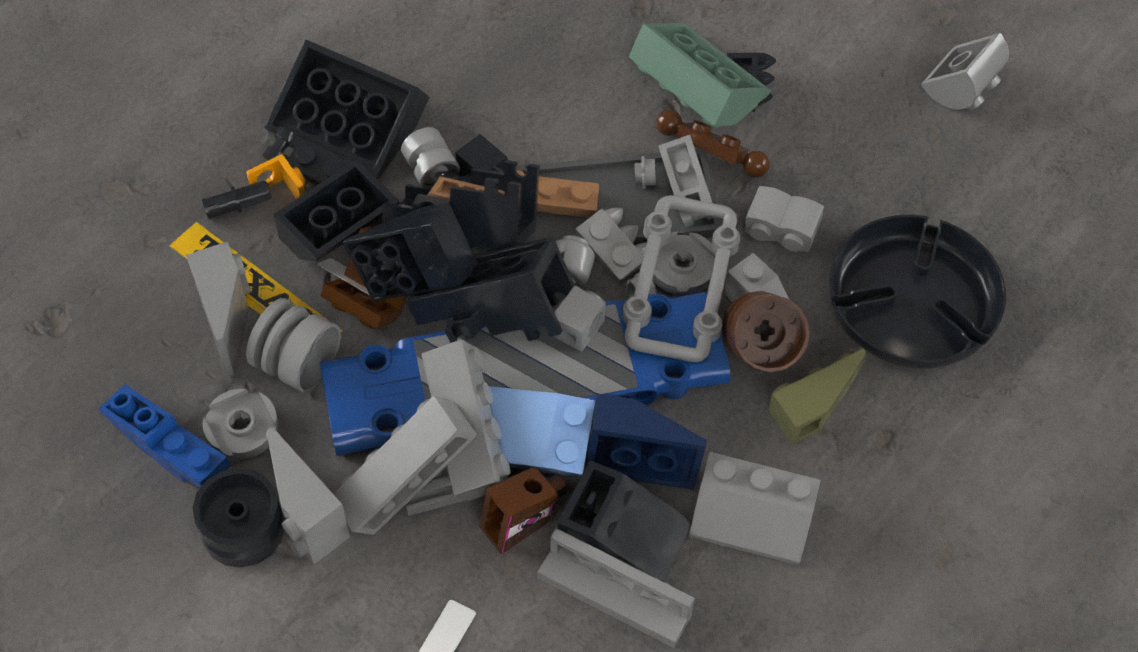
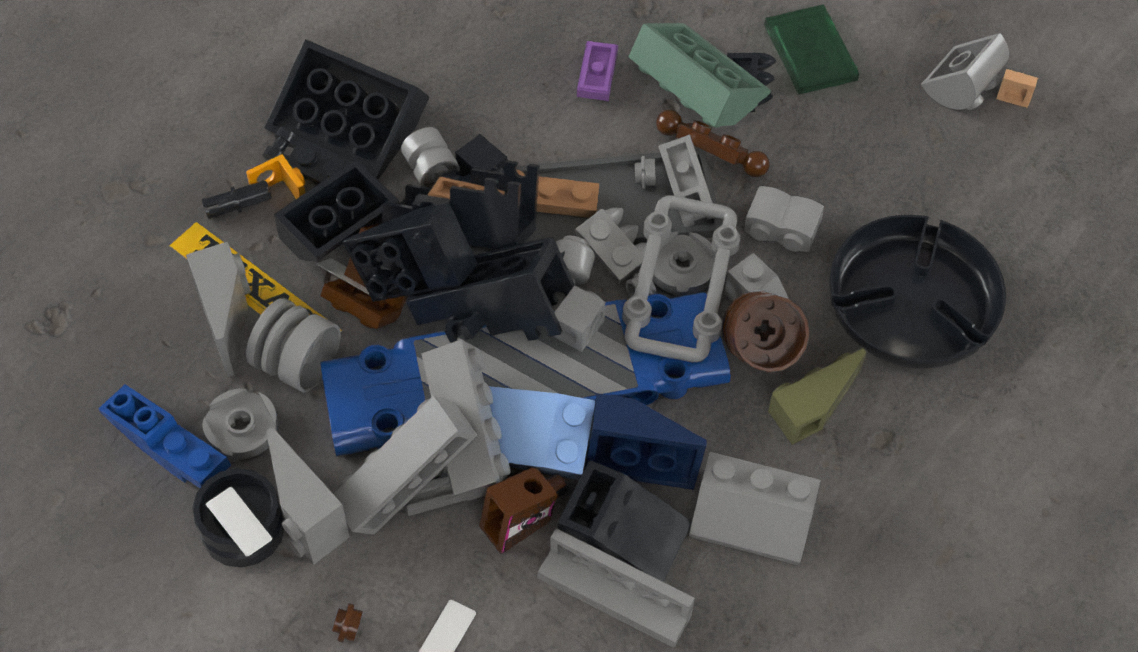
none -> white sticker [206,487,272,556]
none -> reddish brown plate [332,603,363,643]
none -> medium lavender plate [577,41,618,101]
none -> clear green tile [764,4,860,95]
none -> light nougat plate [996,69,1038,108]

